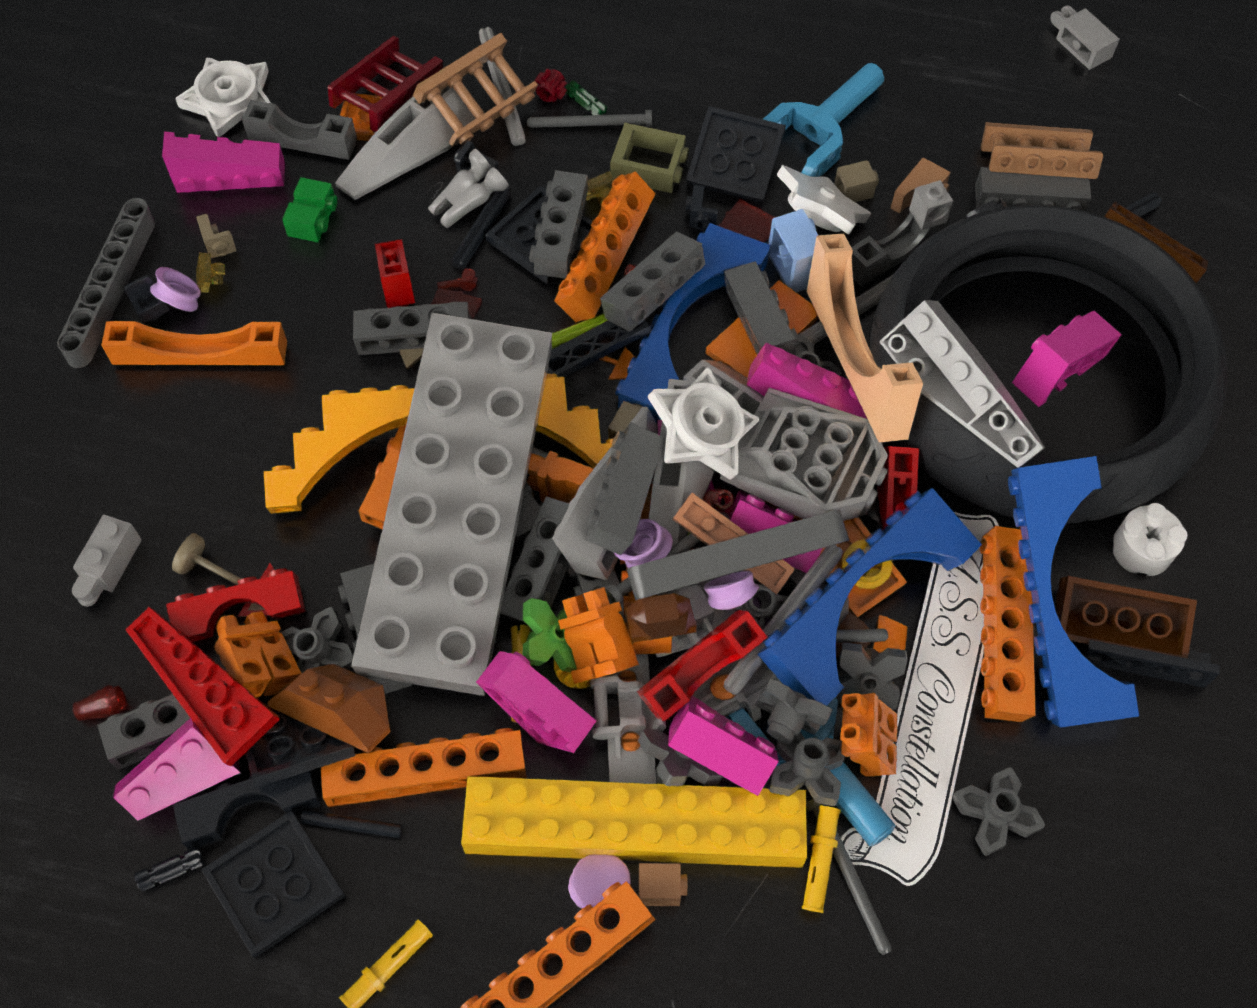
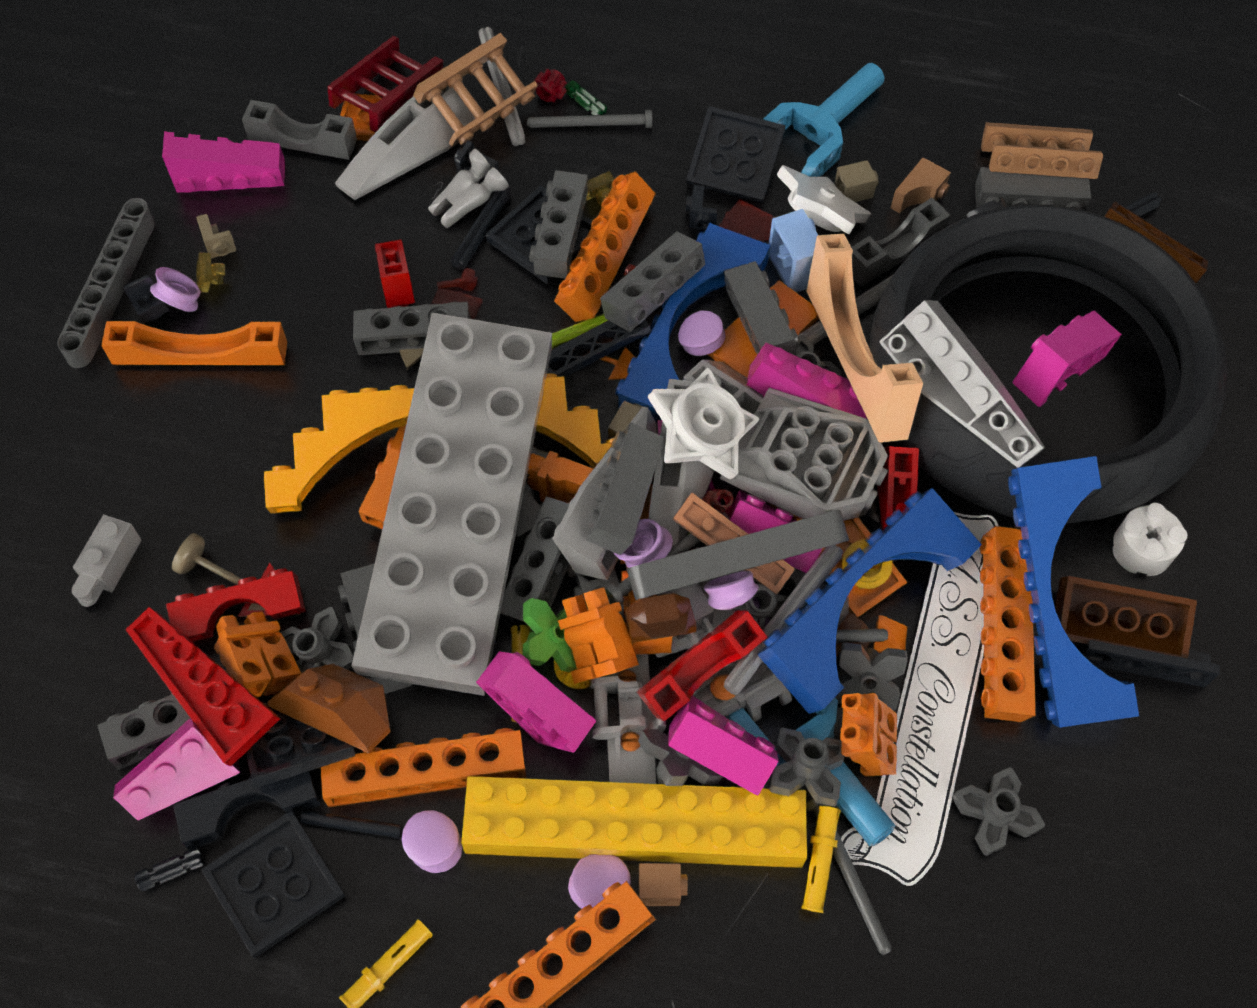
clear red cone [73,685,127,721] -> none
white plate [176,58,271,137] -> none
green brick [282,177,338,242] -> none
olive window [610,123,689,193] -> none
dark grey plant [755,679,832,744] -> none
light grey brick [909,180,953,230] -> none
light grey brick [1051,5,1120,70] -> none
none -> lavender piece [402,810,463,873]
none -> lavender piece [678,310,725,356]

